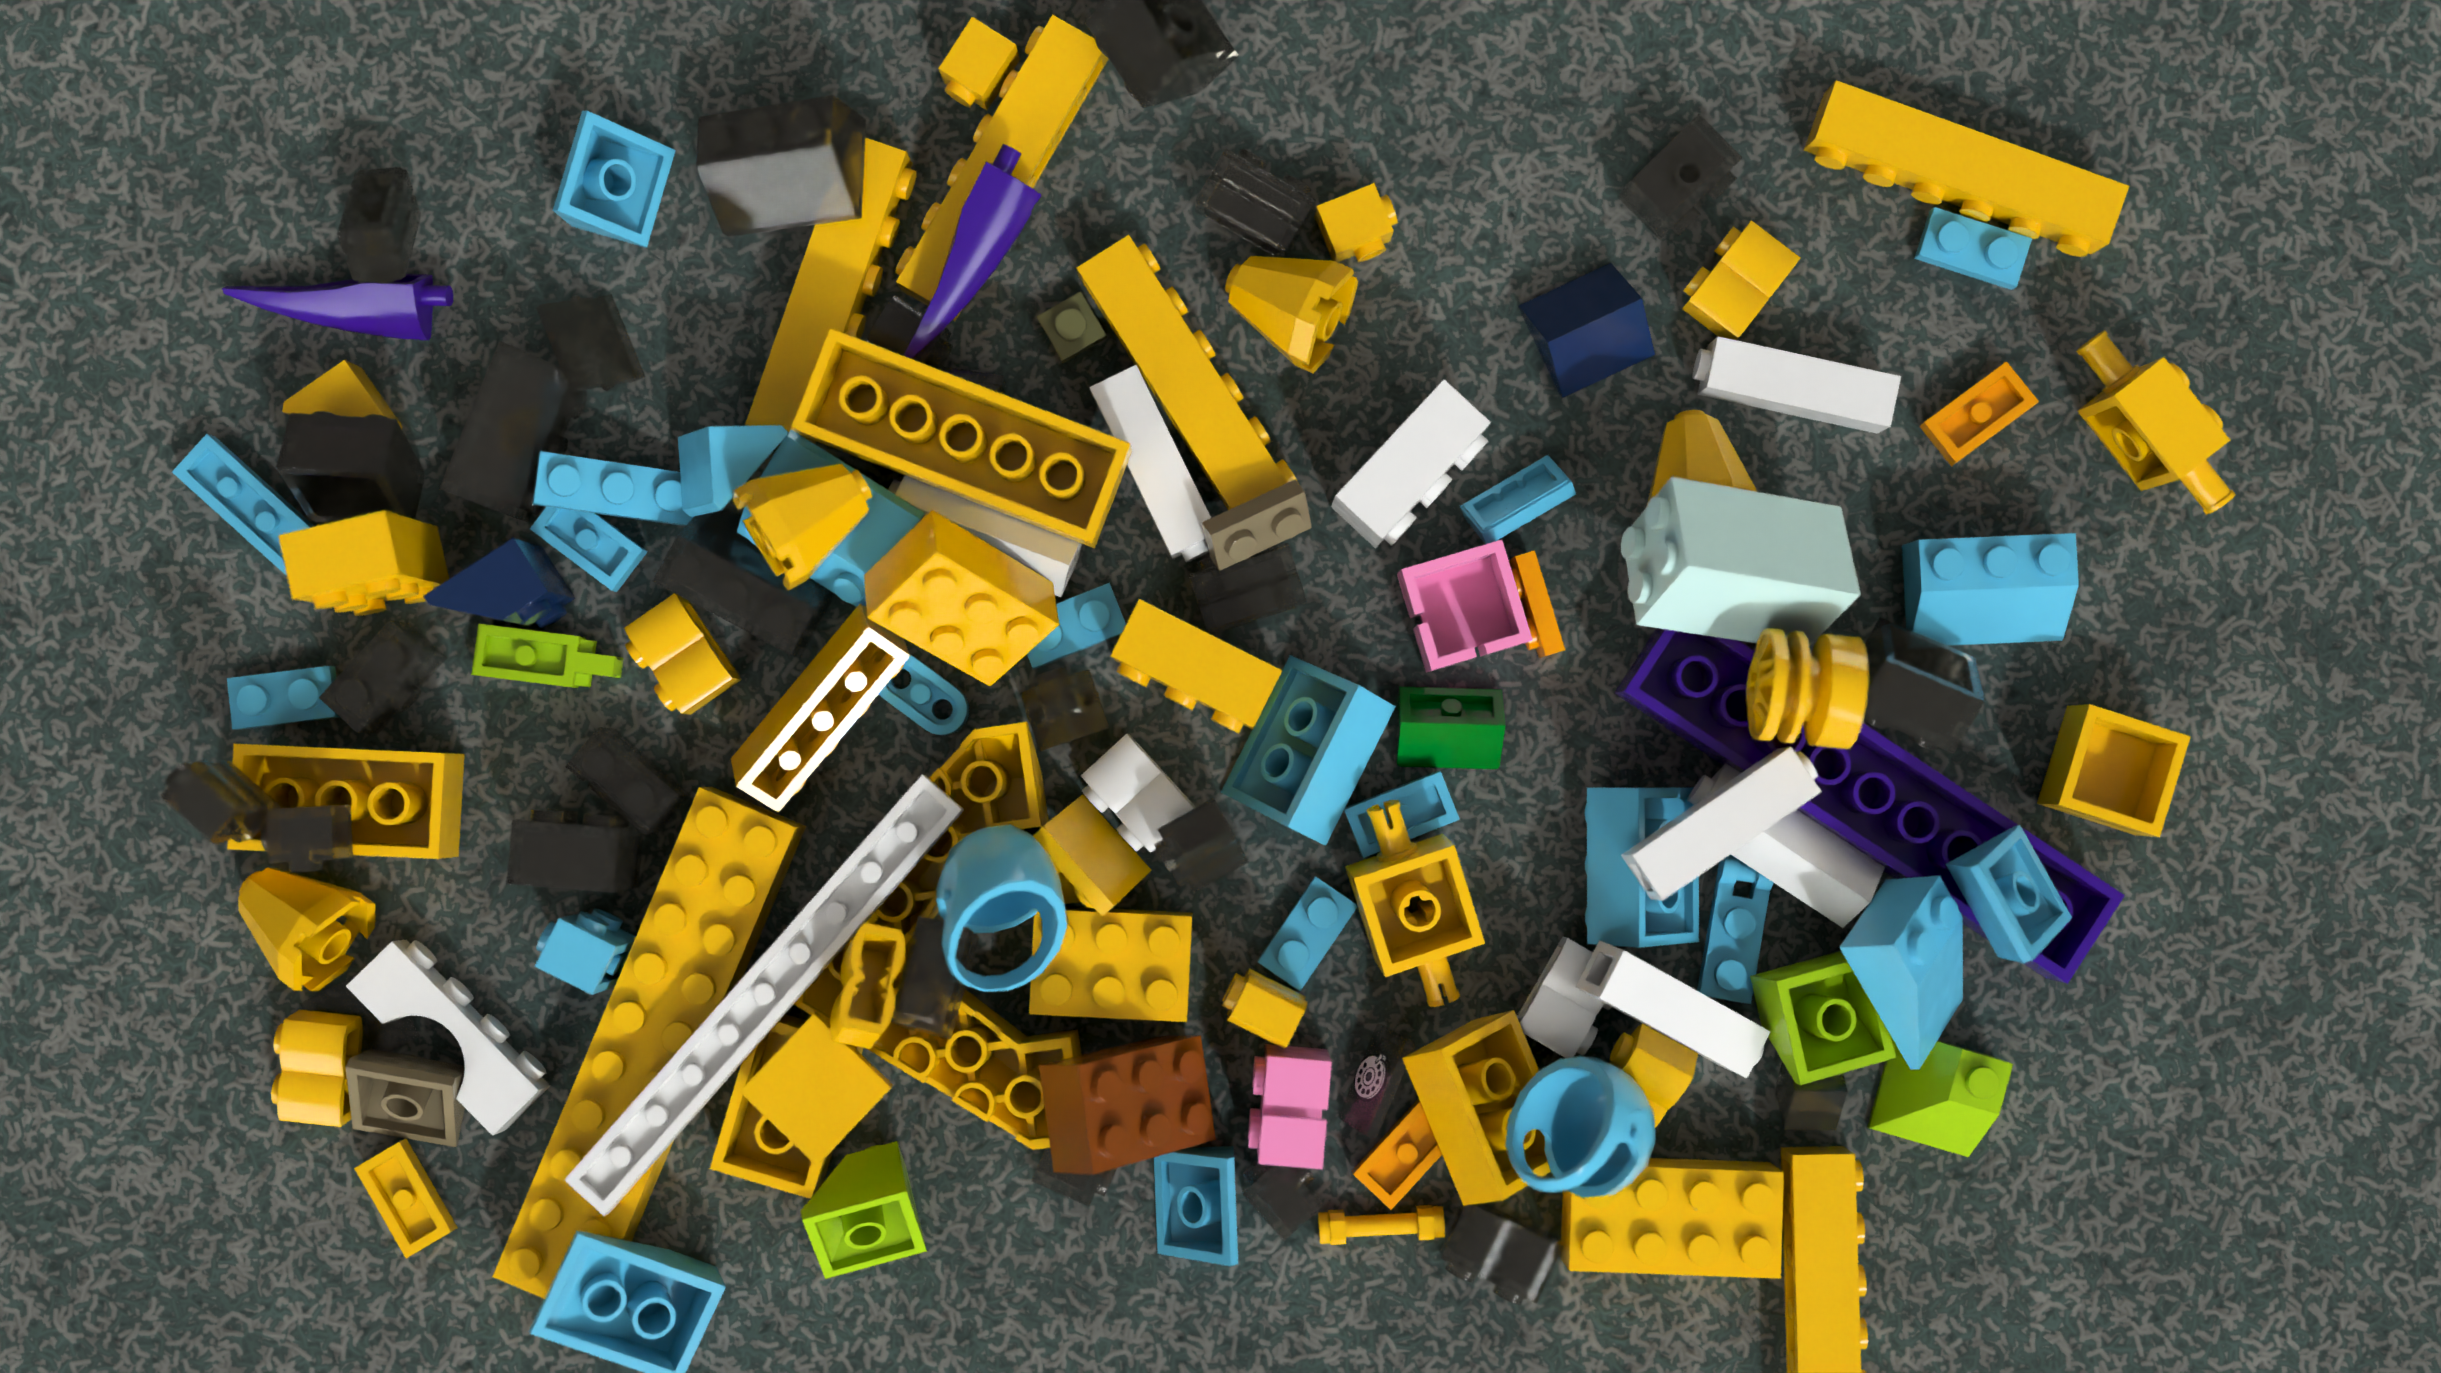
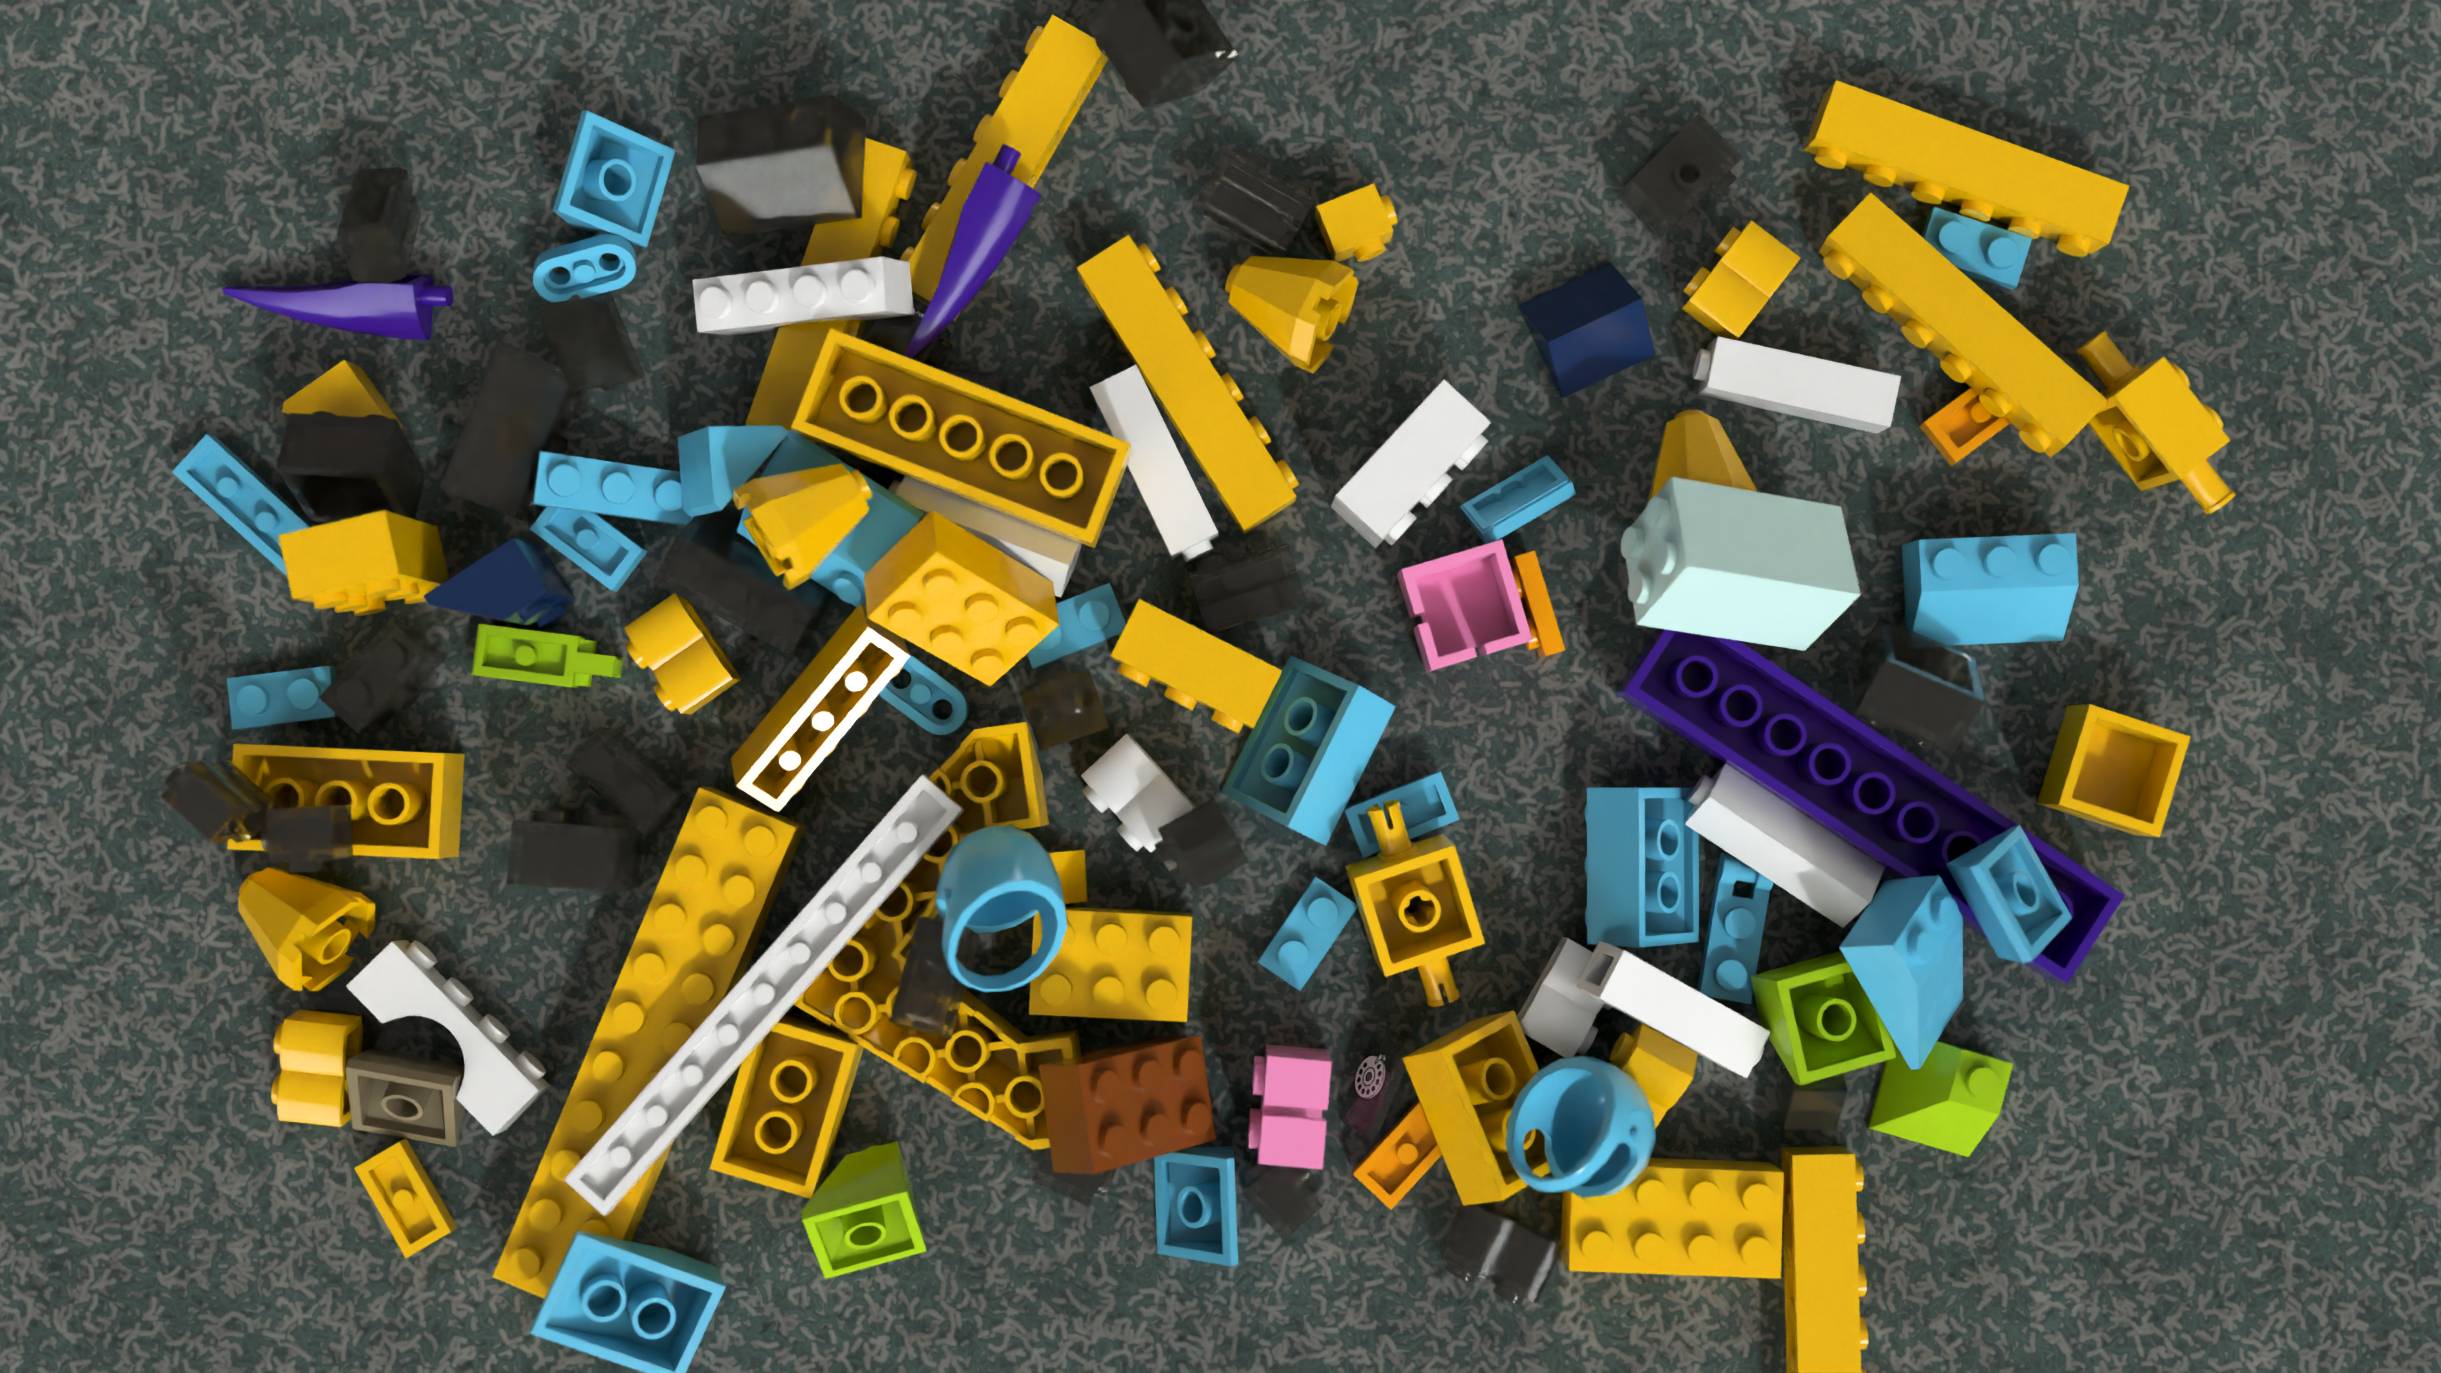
medium azure brick [535,908,636,995] -> none
yellow tile [739,1012,894,1166] -> none
yellow brick [830,923,905,1049] -> none
yellow brick [938,17,1020,110] -> none
yellow tile [1033,794,1152,917] -> none
olive plate [1037,291,1107,363] -> none
dark tan plate [1202,479,1312,571] -> none
yellow brick [1222,968,1307,1049] -> none
yellow bar [1318,1205,1445,1245] -> none
green panel [1397,686,1506,769] -> none
white brick [1621,747,1822,901] -> none
yellow wheel [1746,628,1868,749] -> none
none -> medium azure plate [533,234,636,303]
none -> white arch [693,257,914,335]
none -> yellow brick [1819,192,2109,458]

